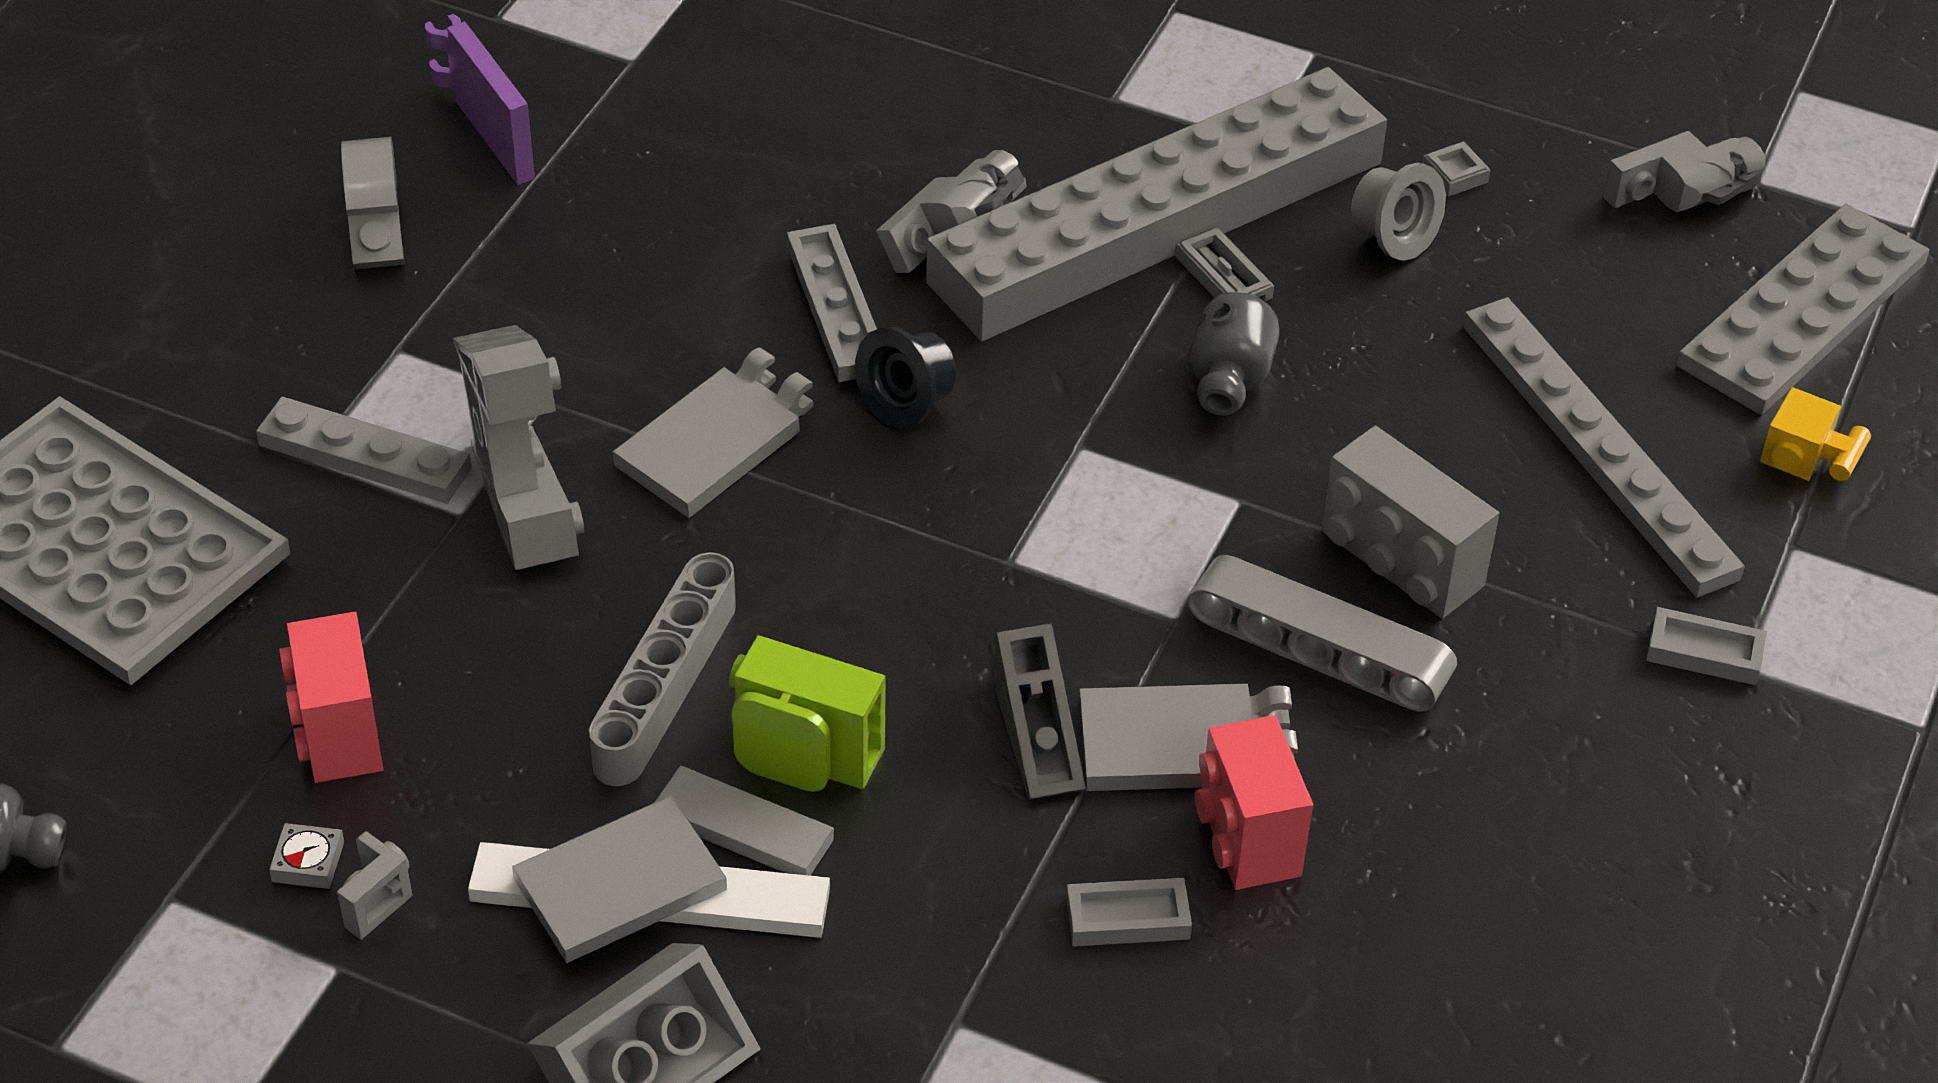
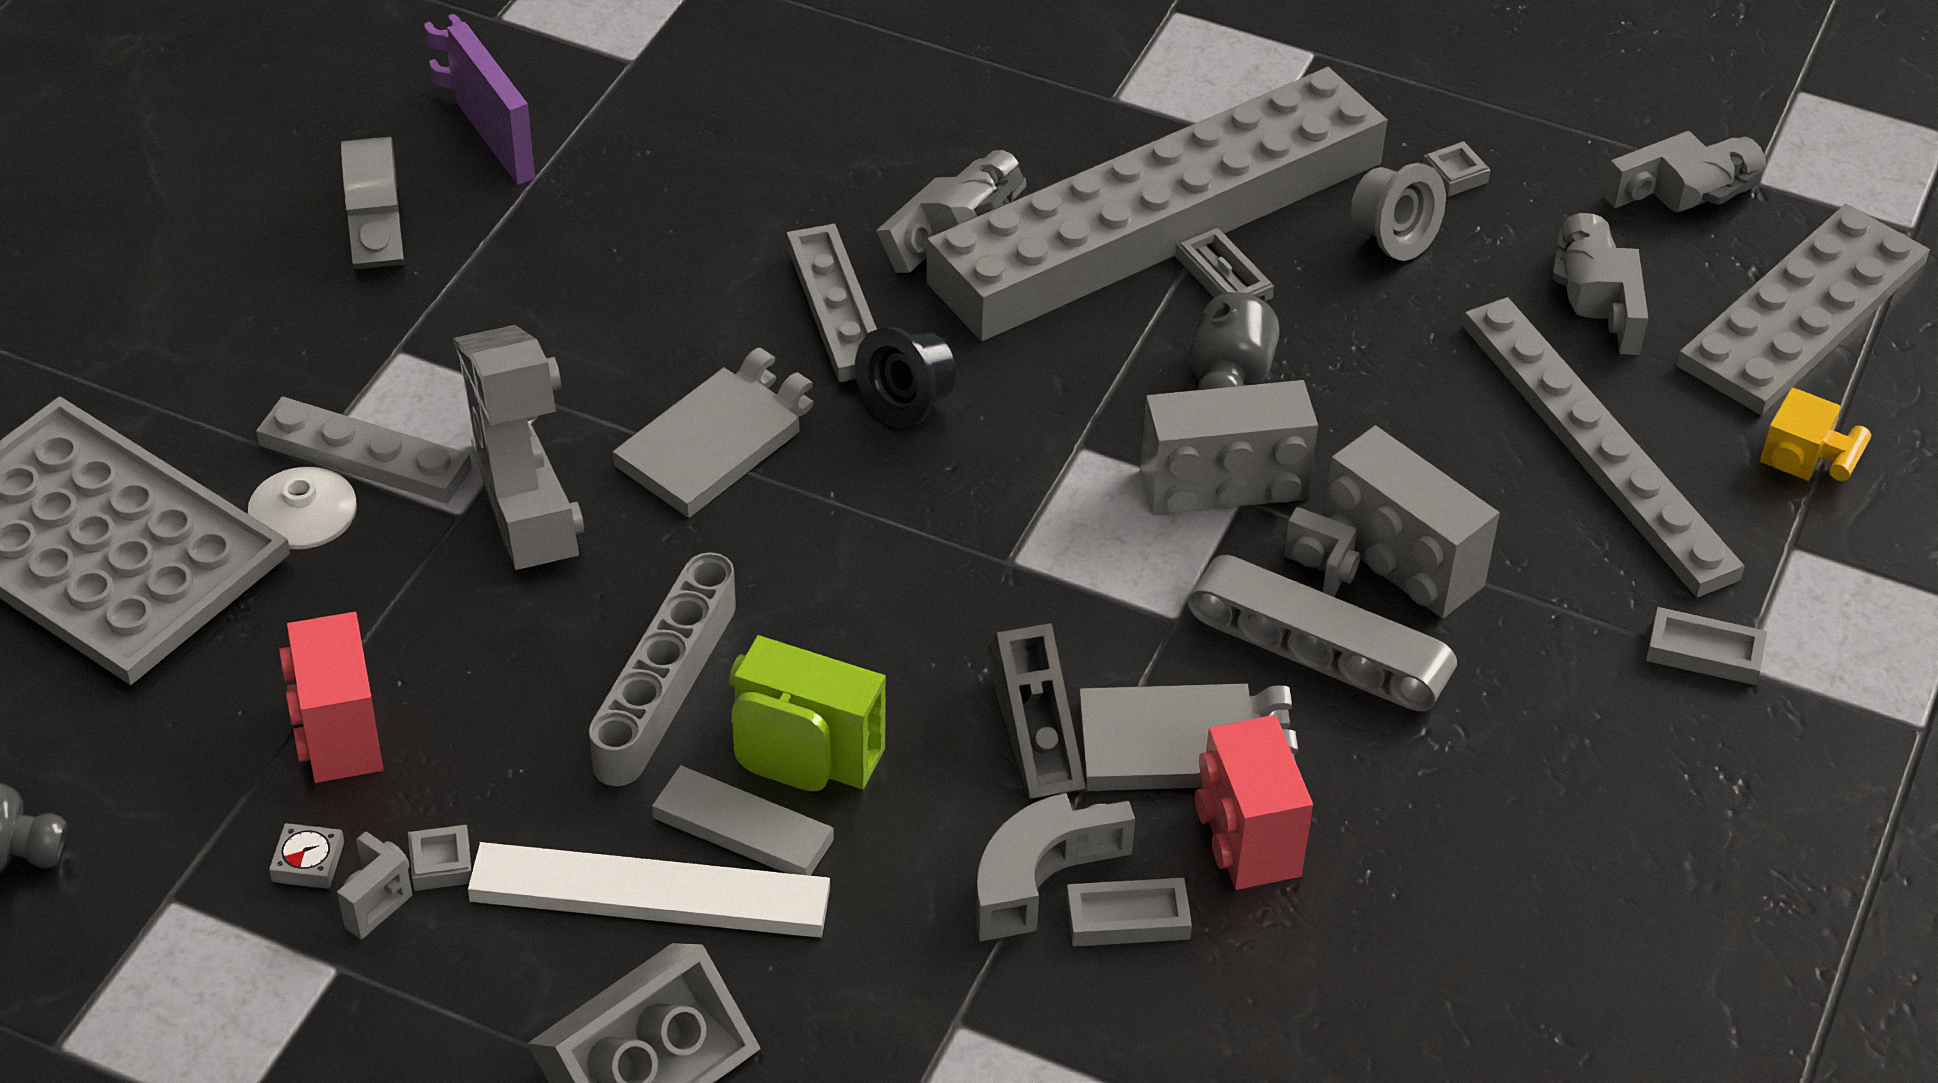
light grey tile [512,796,727,963] -> none
none -> white dish [248,467,357,550]
none -> light grey tile [408,825,472,891]
none -> light grey arch [976,793,1135,942]
none -> light grey brick [1140,380,1318,515]
none -> light grey bracket [1284,507,1361,597]
none -> light grey plate [1552,213,1648,355]

